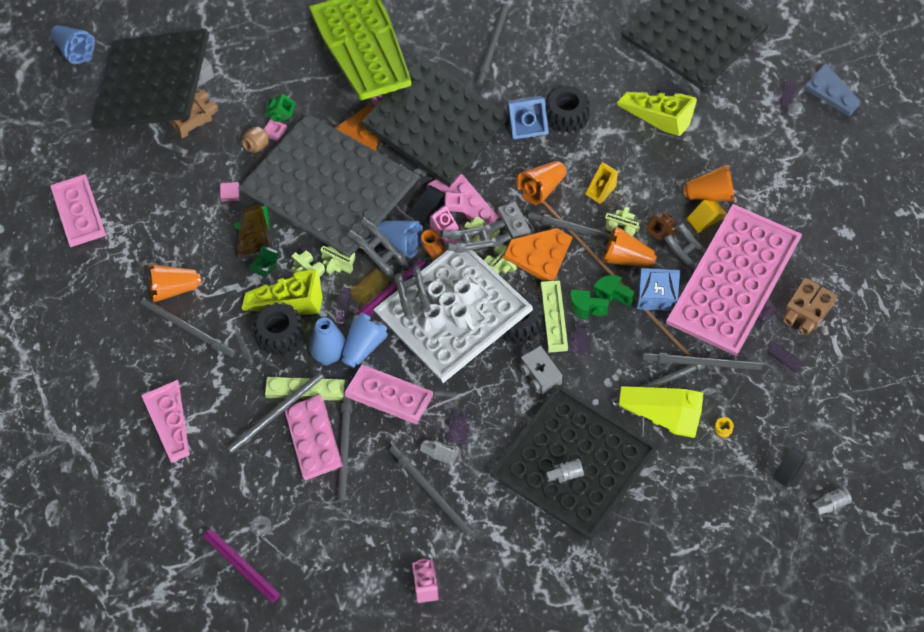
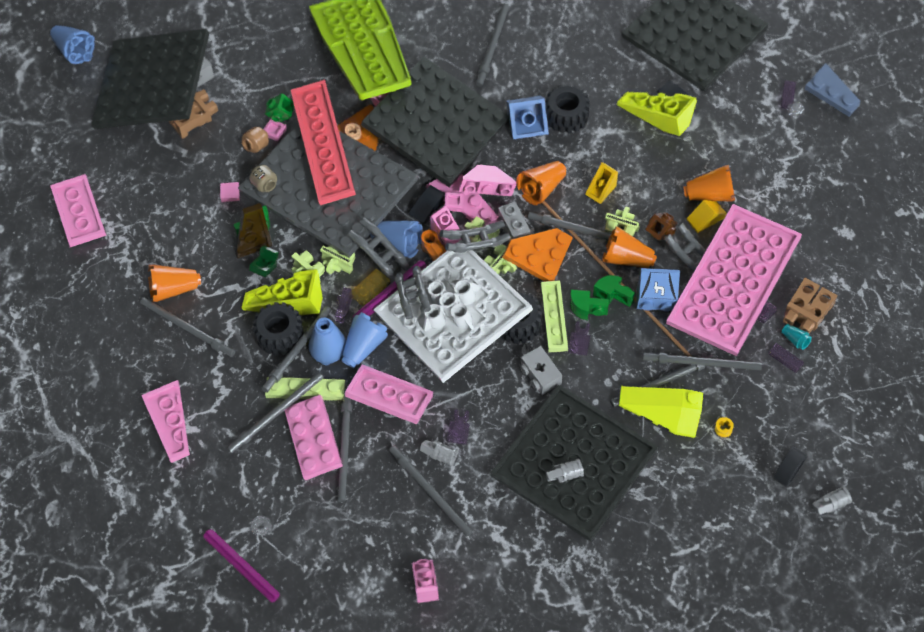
none -> dark tan head [250,165,277,192]
none -> dark grey bar [262,306,331,393]
none -> coral plate [291,80,356,205]
none -> light nougat bush [345,123,361,141]
none -> bright pink slope [458,165,516,196]
none -> teal cone [782,324,812,350]

